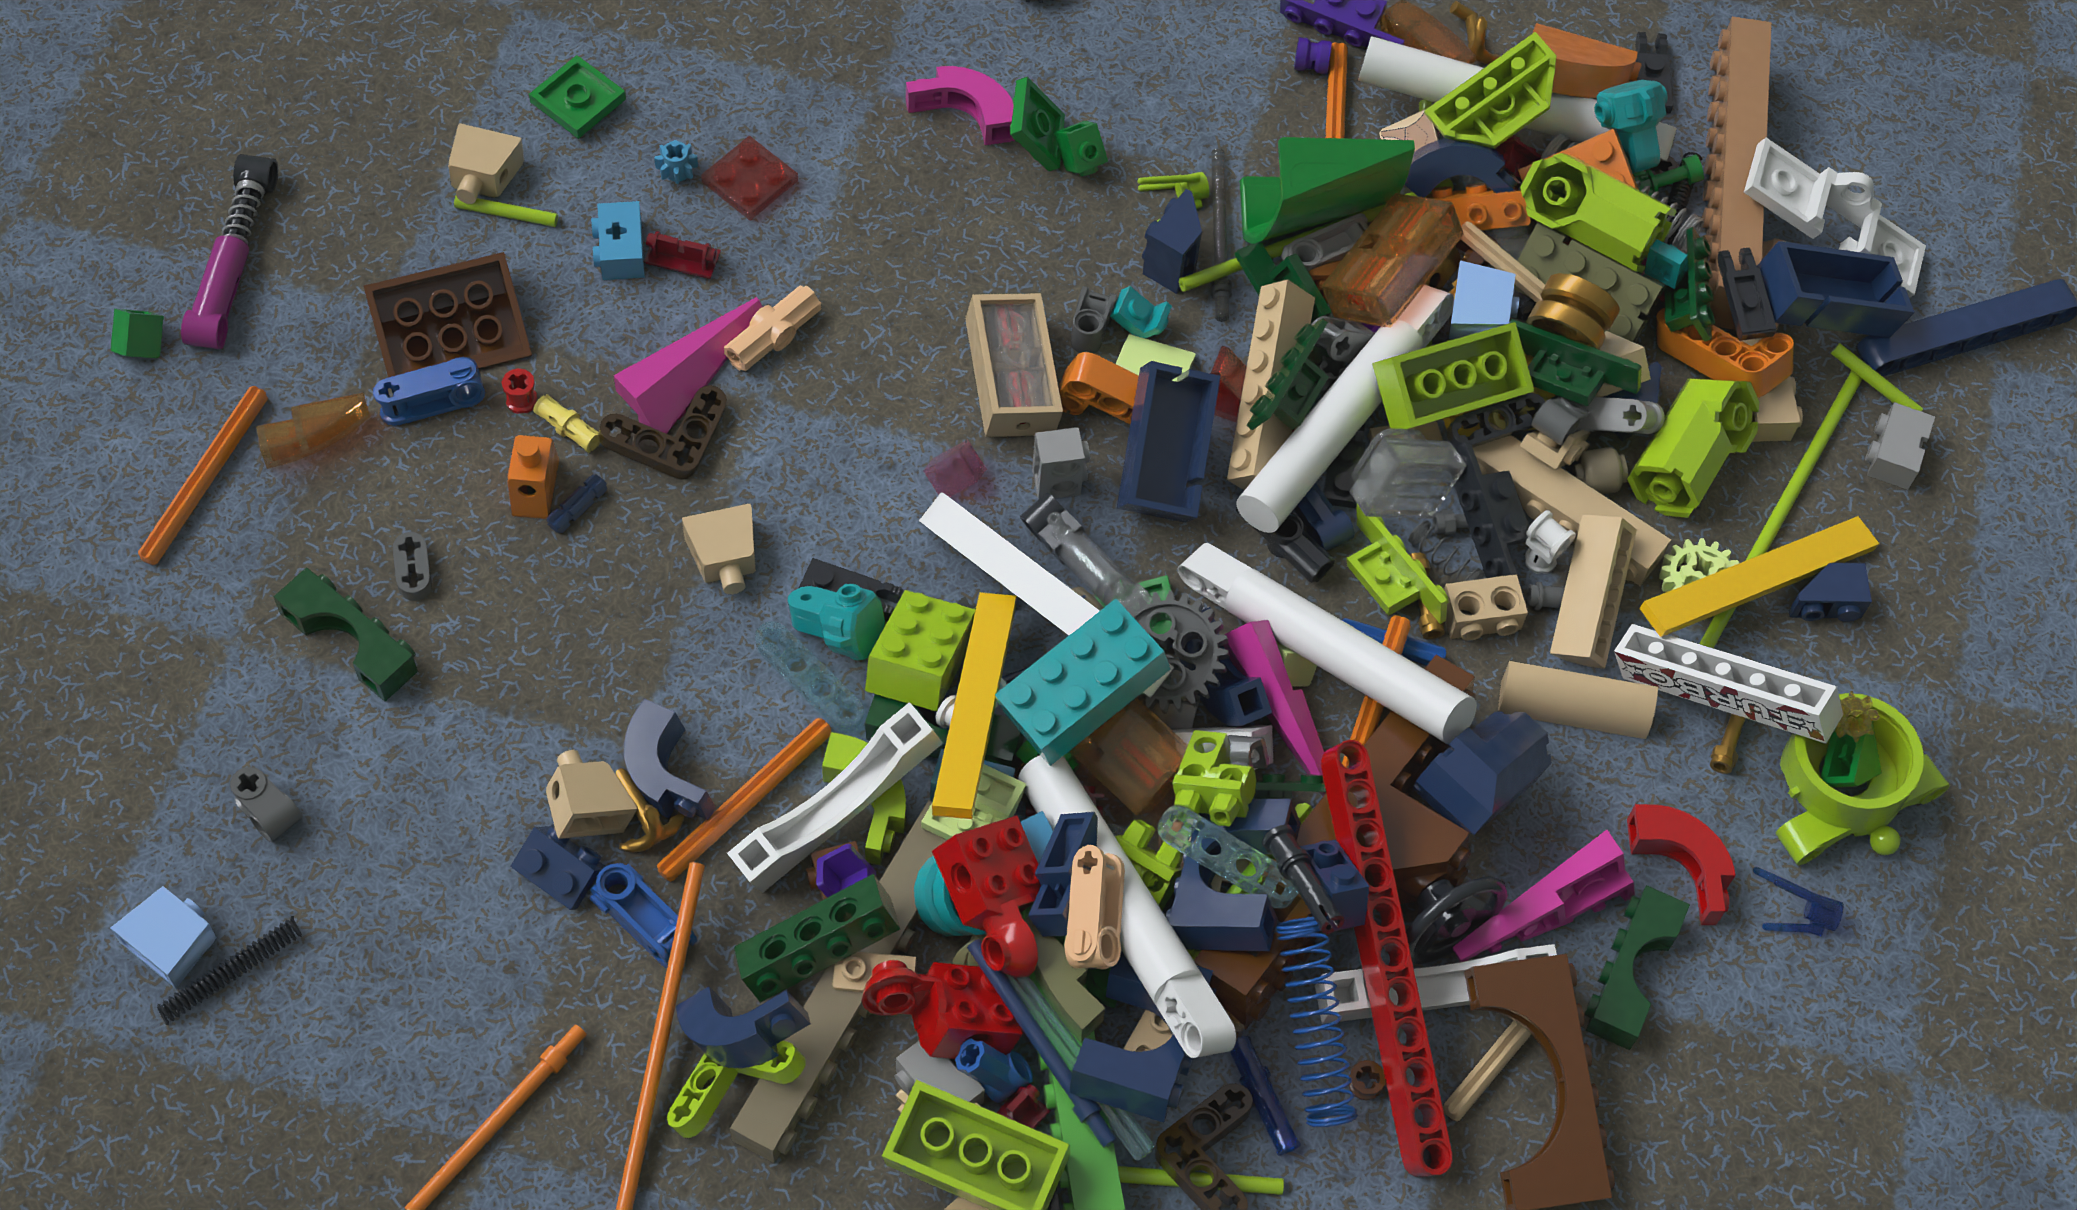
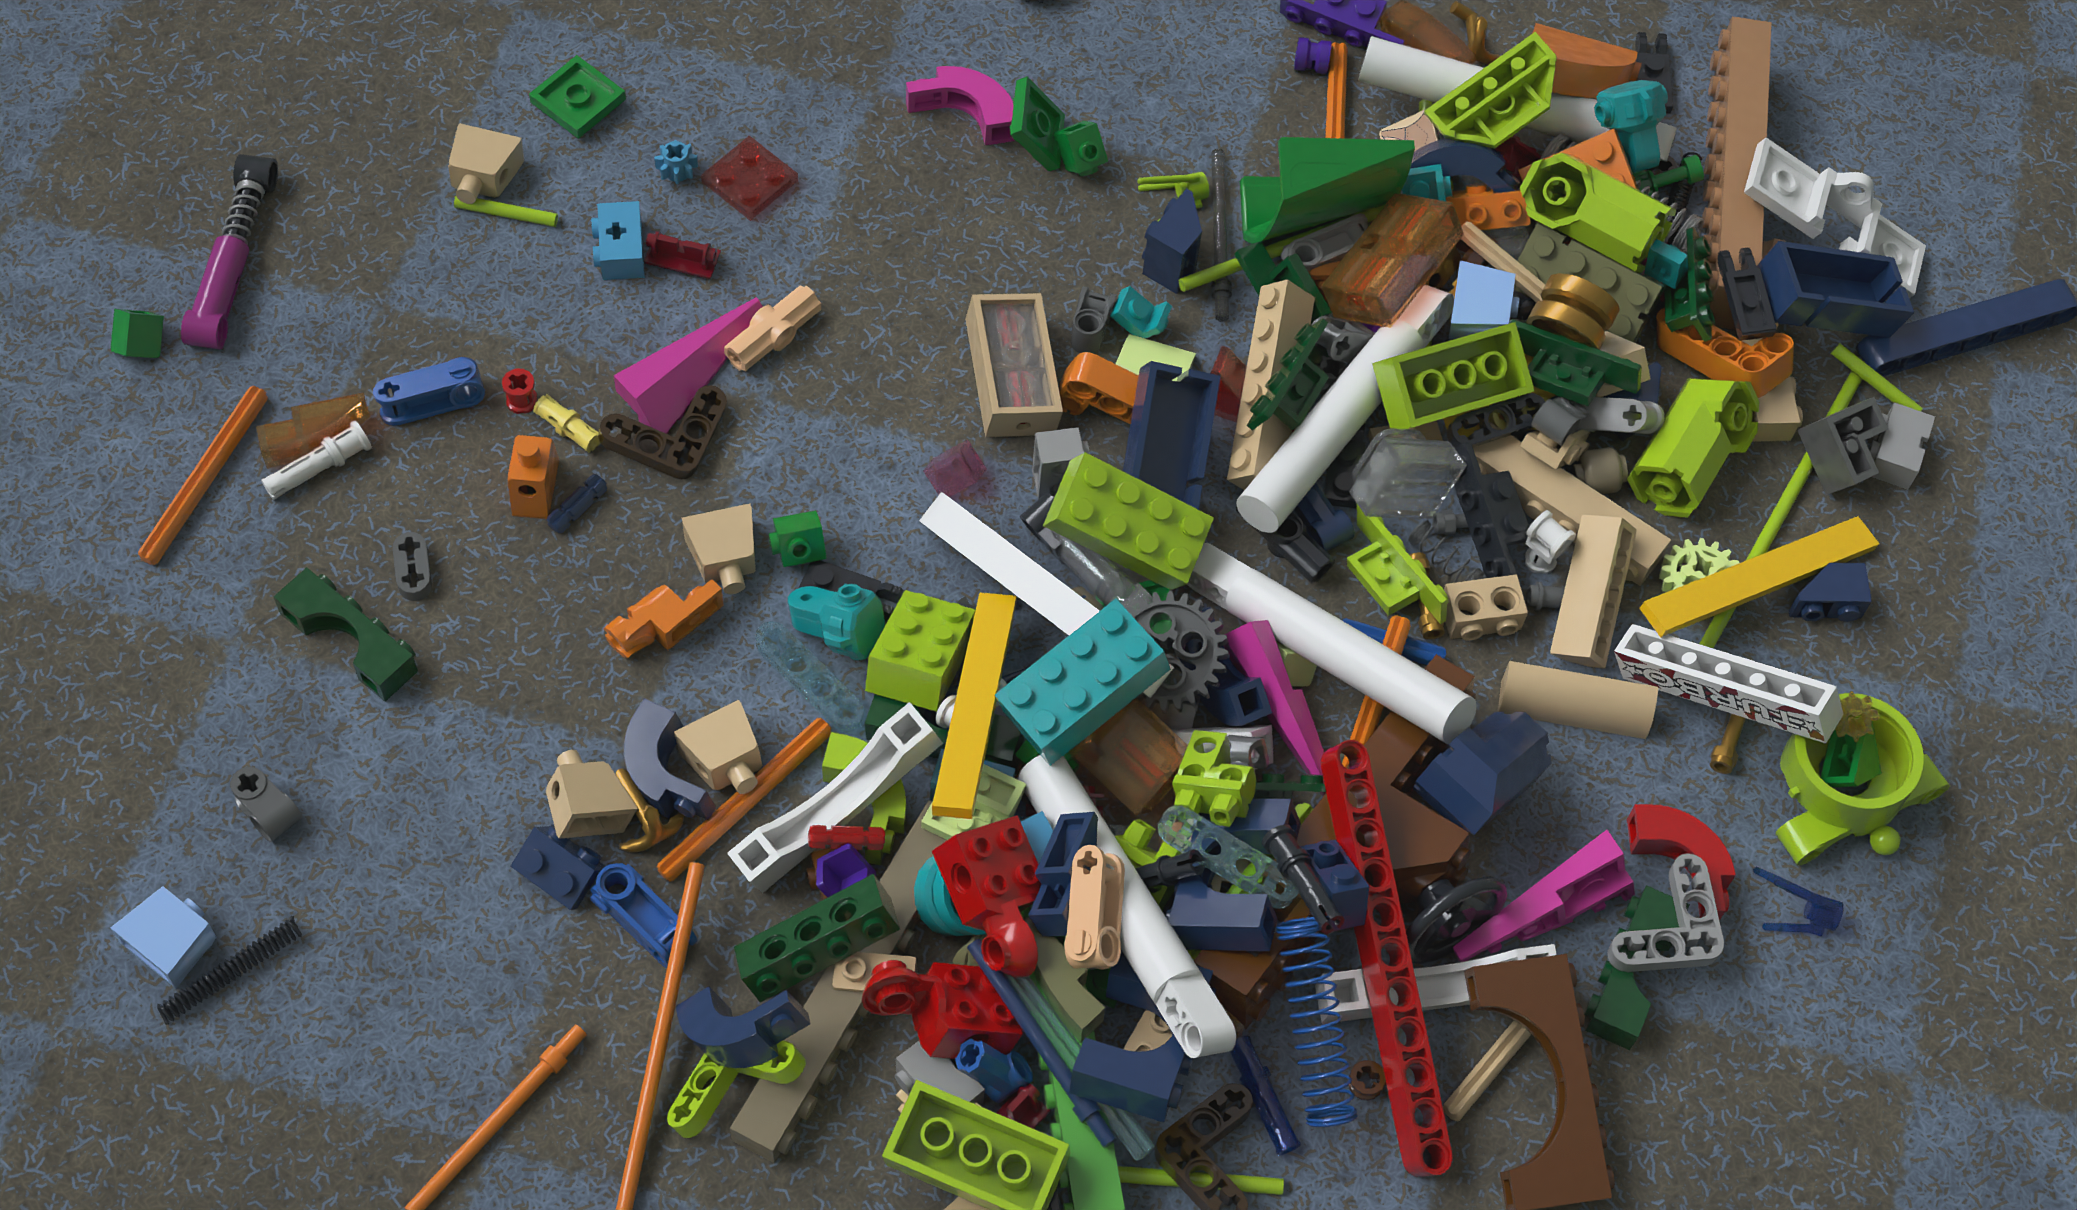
reddish brown slope [363,252,532,378] -> none
none -> white pin [261,420,372,500]
none -> orange plate [603,579,724,659]
none -> tan torso [674,700,762,794]
none -> green brick [768,510,827,567]
none -> red axle [808,825,885,850]
none -> lime brick [1043,452,1214,590]
none -> black axle [1135,849,1205,889]
none -> teal bracket [1402,164,1452,210]
none -> light grey beam [1608,853,1724,972]
none -> flat silver brick [1798,397,1888,495]

